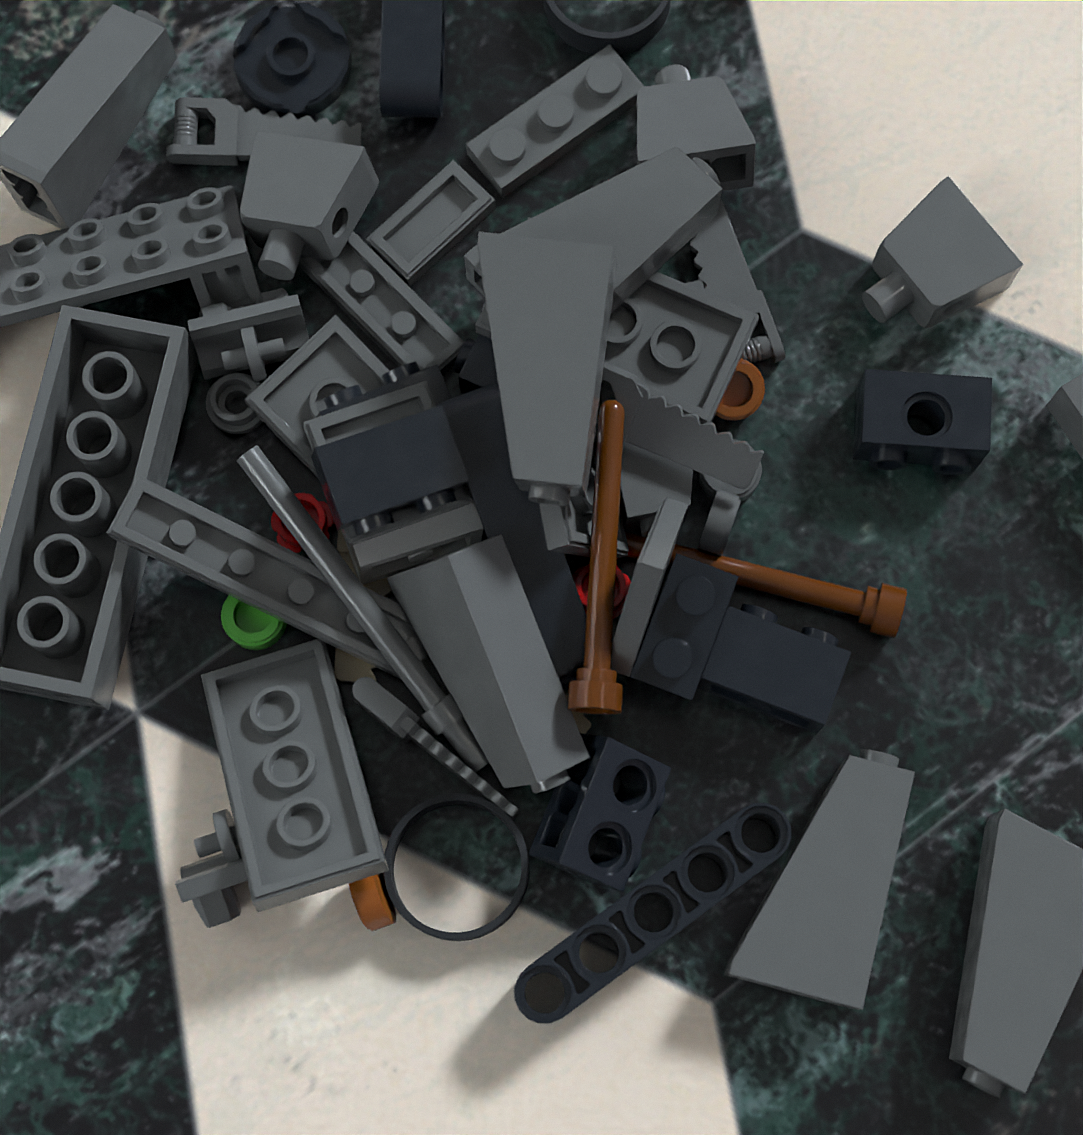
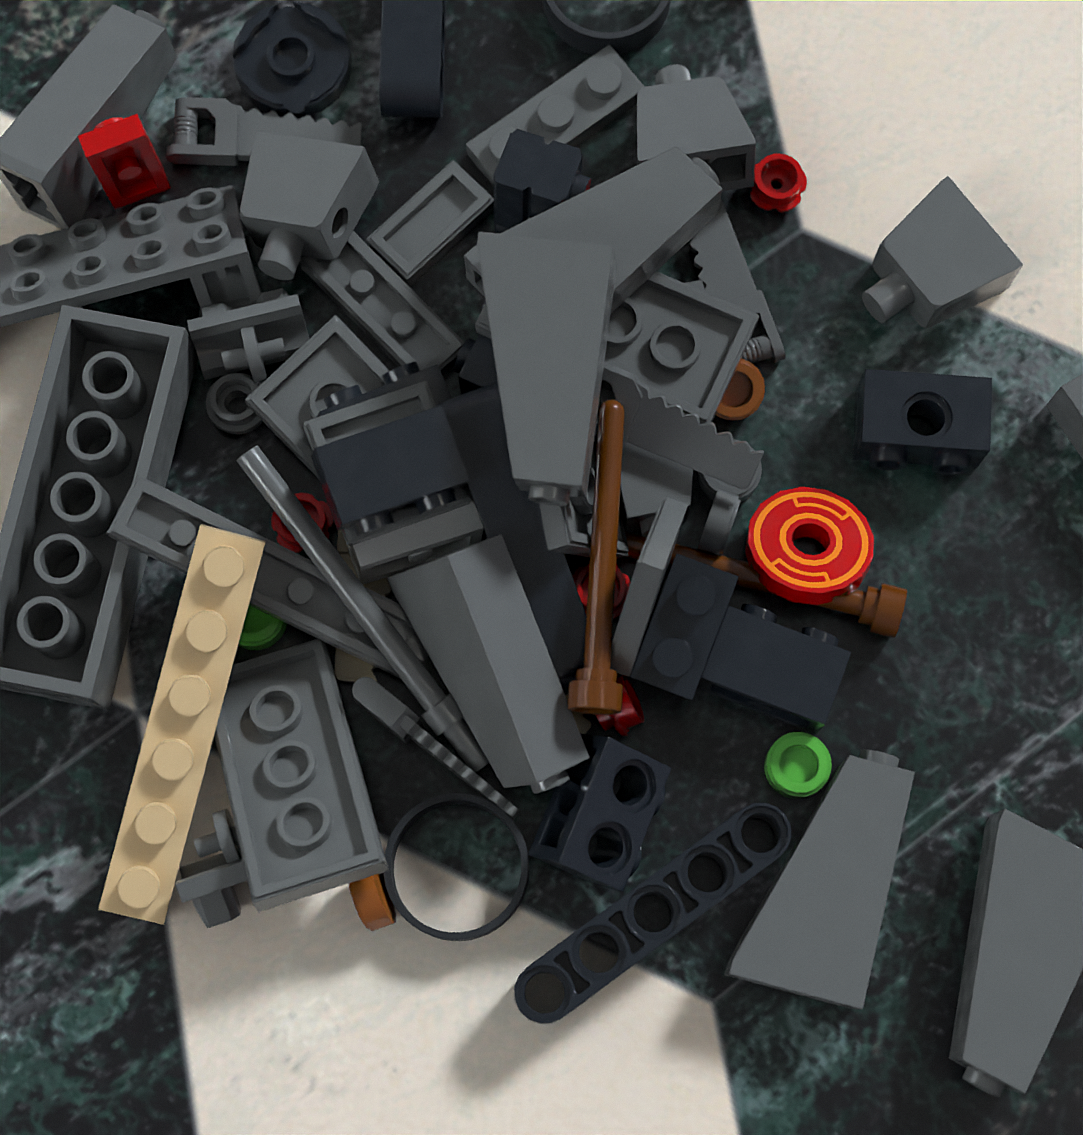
none -> red plate [78,114,171,209]
none -> tan plate [98,524,266,925]
none -> black brick [493,129,591,234]
none -> red plate [596,675,645,736]
none -> red tile [745,487,874,605]
none -> red plate [750,153,807,212]
none -> bright green tile [764,732,832,799]

